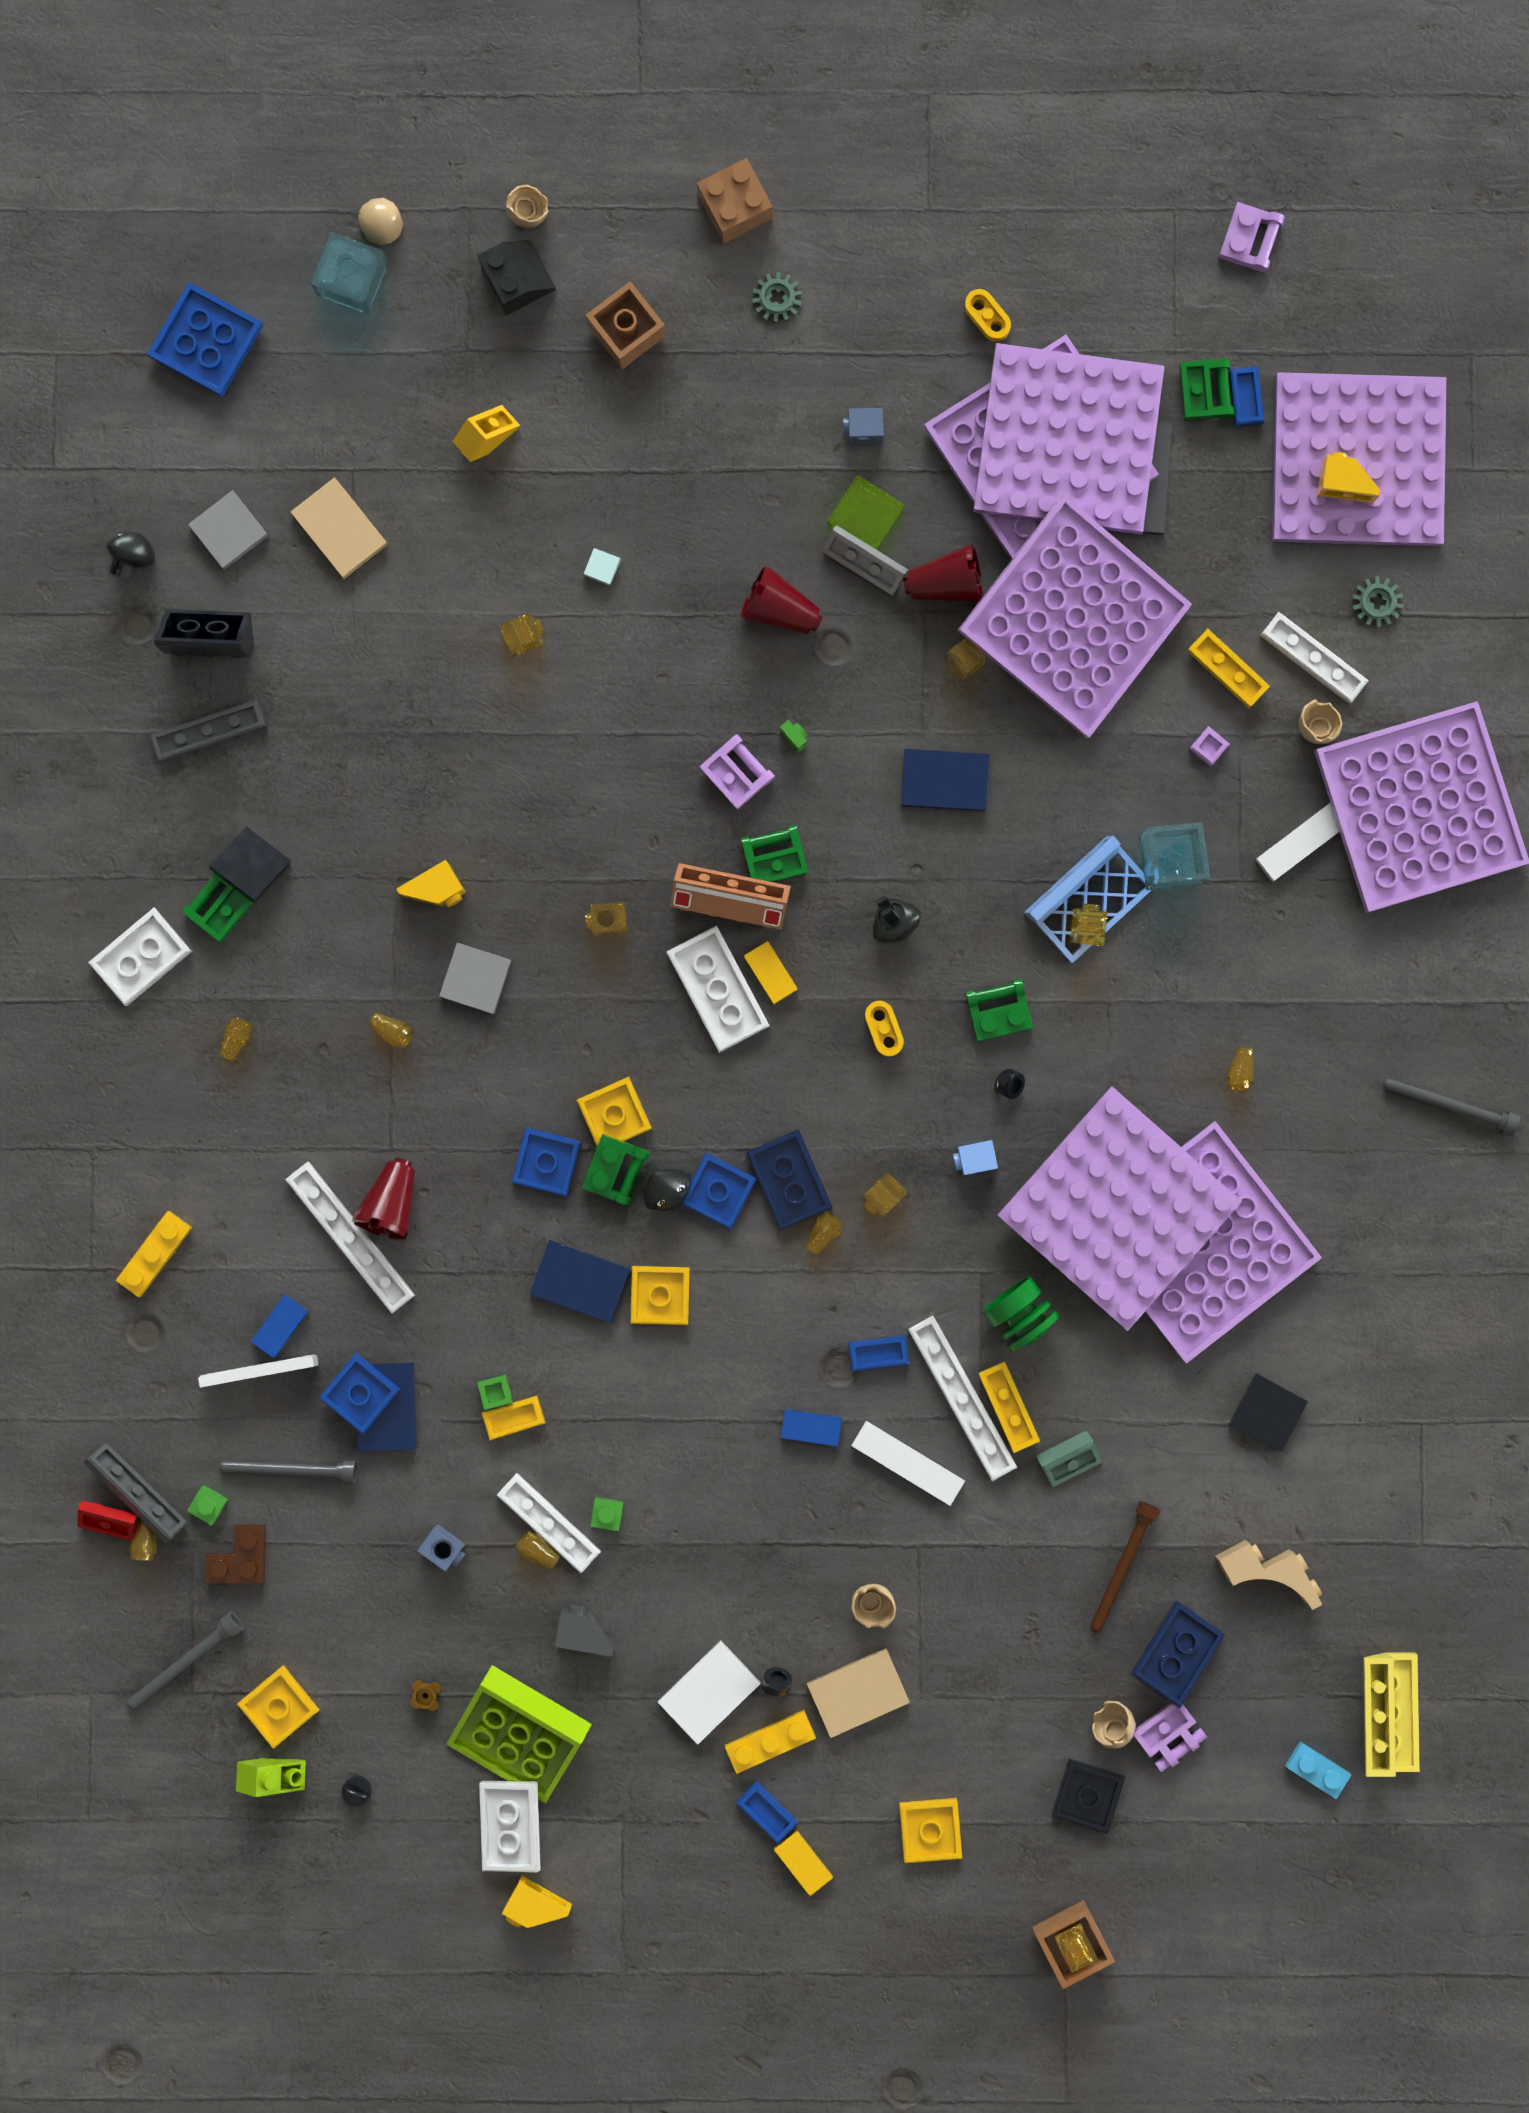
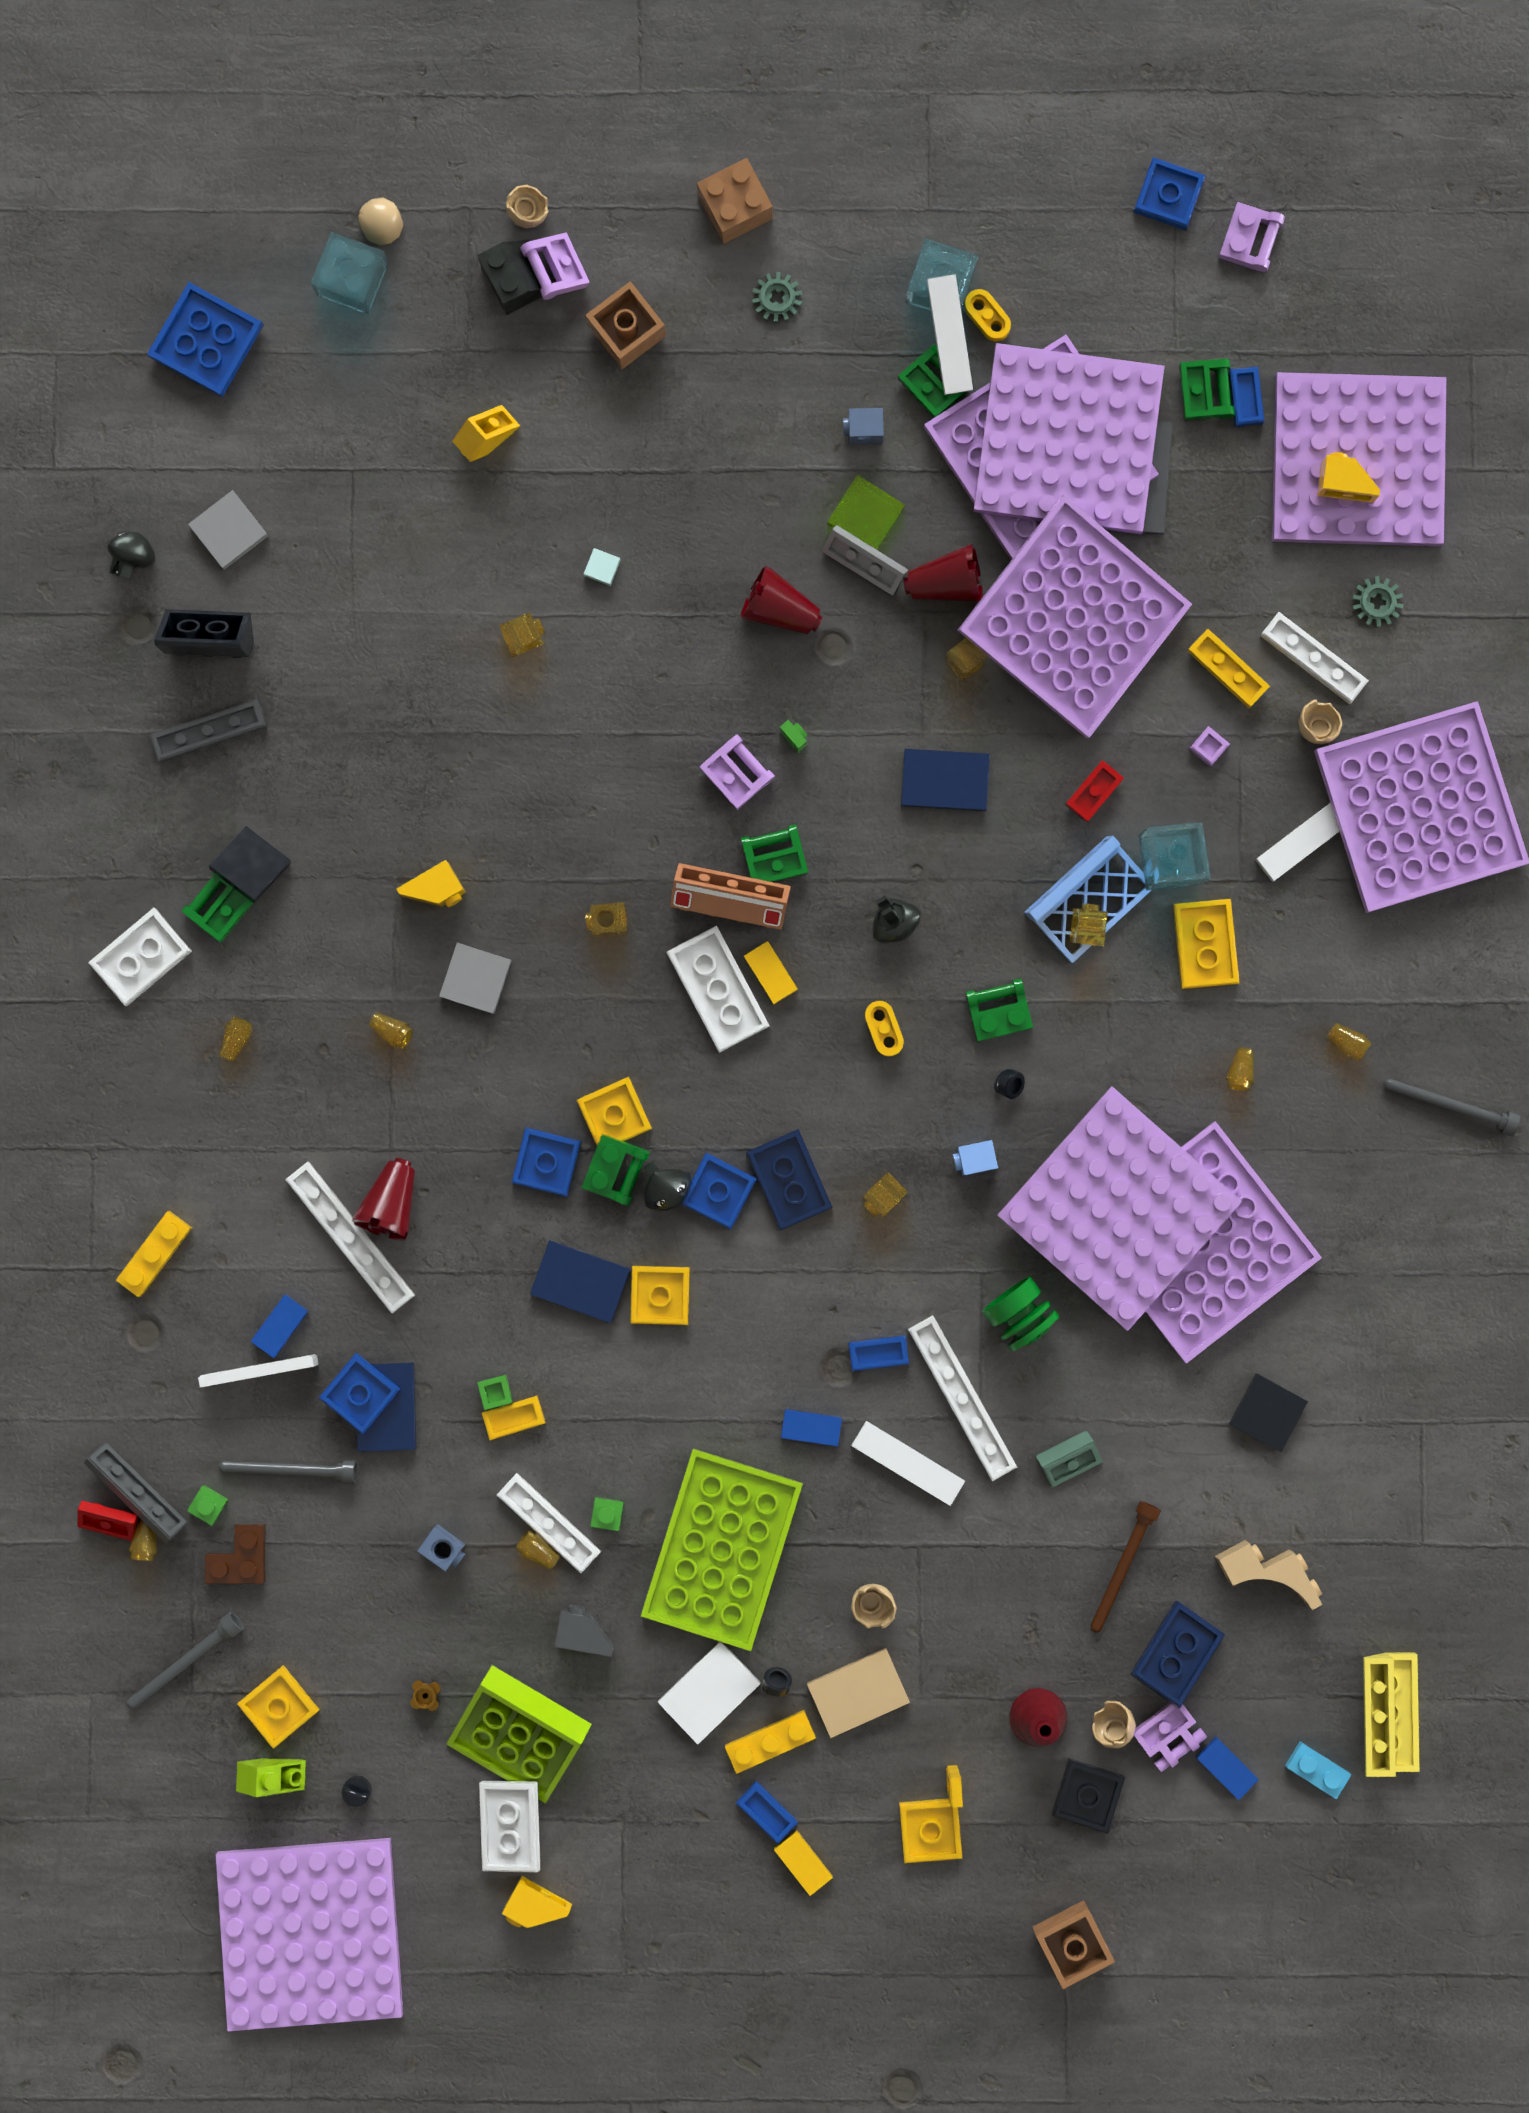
tan tile [291,477,388,579] -> none
clear yellow cone [805,1211,844,1255] -> none
yellow plate [978,1361,1040,1453] -> none
clear yellow brick [1055,1923,1098,1973] -> none
none -> lavender plate [216,1838,403,2031]
none -> lavender plate [520,232,590,300]
none -> lime plate [641,1448,803,1651]
none -> green plate [898,345,969,418]
none -> clear light blue brick [906,239,978,312]
none -> white tile [927,274,973,395]
none -> yellow tile [946,1765,963,1808]
none -> dark red cone [1009,1688,1067,1747]
none -> red plate [1065,760,1124,823]
none -> blue tile [1133,157,1206,230]
none -> yellow tile [1173,899,1239,989]
none -> blue tile [1196,1736,1259,1800]
none -> clear yellow cone [1327,1023,1372,1061]

